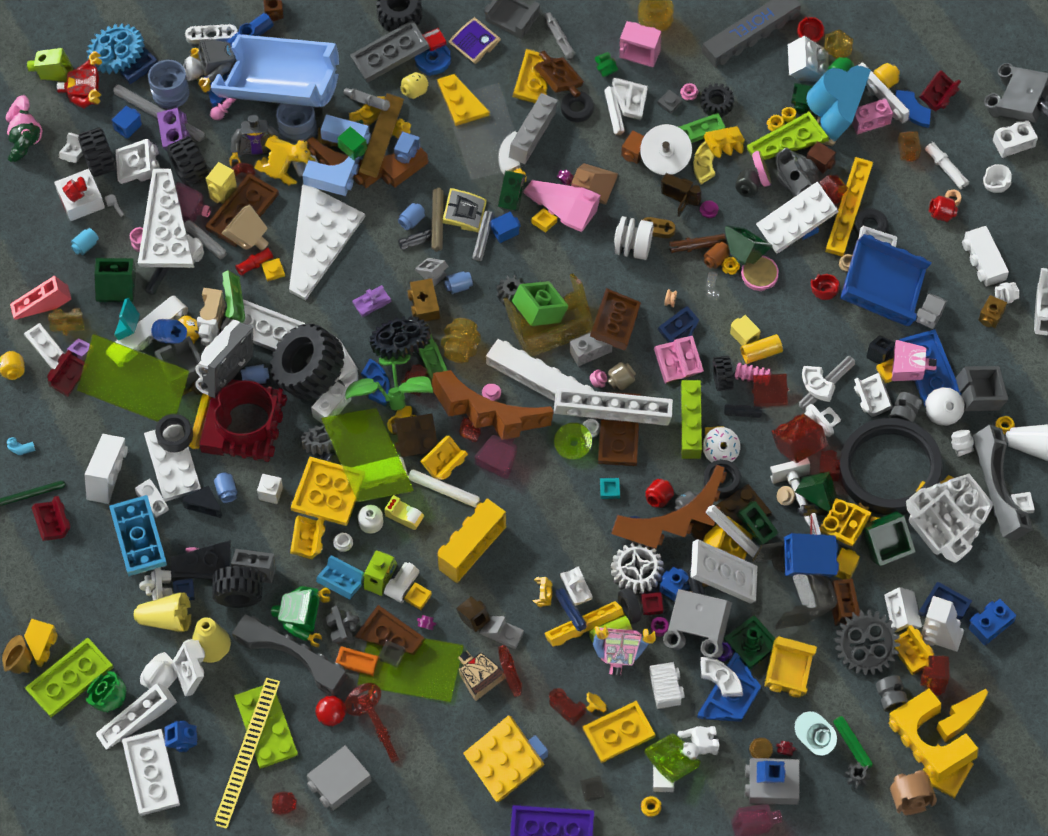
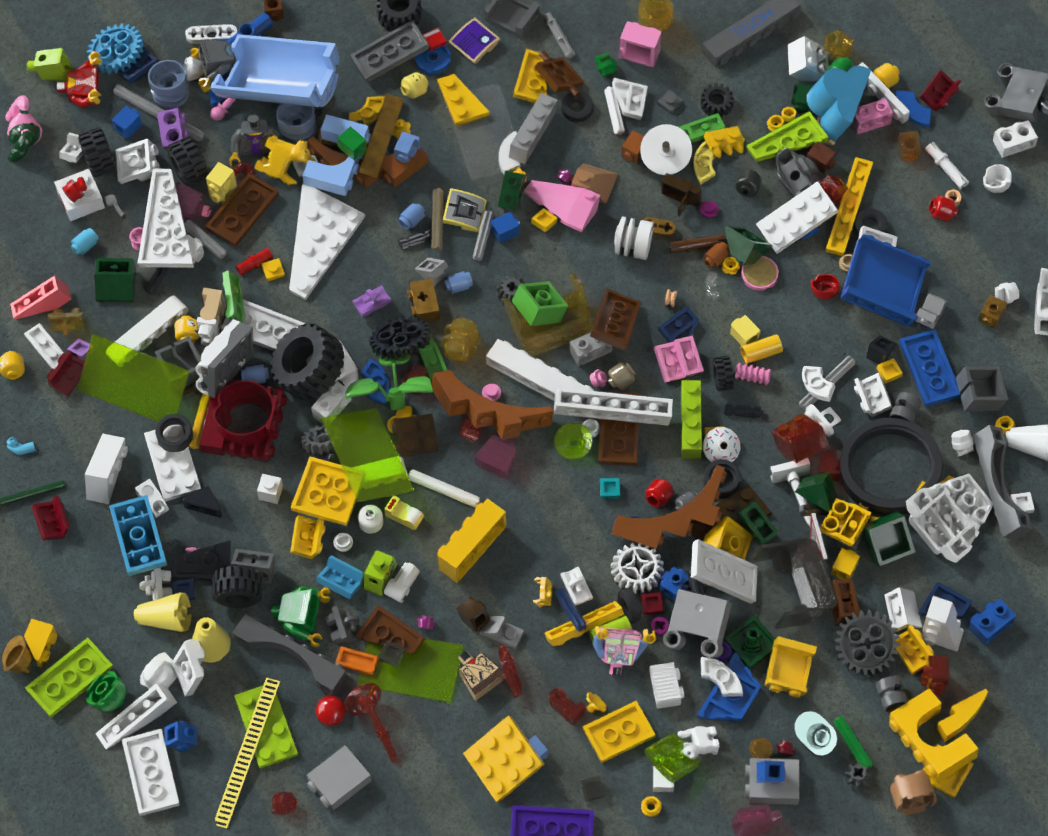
teal panel [114,298,140,341] -> none
blue piece [151,319,187,344] -> none
medium blue brick [214,472,237,503] -> none
tan torso [222,205,269,251] -> none
light grey piece [344,88,390,111] -> none
yellow plate [404,582,432,610] -> none
yellow bracket [420,435,468,480] -> none
bright pink plate [680,83,698,100] -> none
white axle [706,505,763,560] -> none
bright pink tile [752,150,771,187] -> none
clear red piece [752,373,789,407] -> none
tan plate [777,486,796,506] -> none
blue panel [784,533,839,578] -> none
red hair [797,17,824,43] -> none
bright pink torso [892,340,937,381] -> none
white cylinder [925,387,965,426] -> none
white brick [962,226,1009,287] -> none

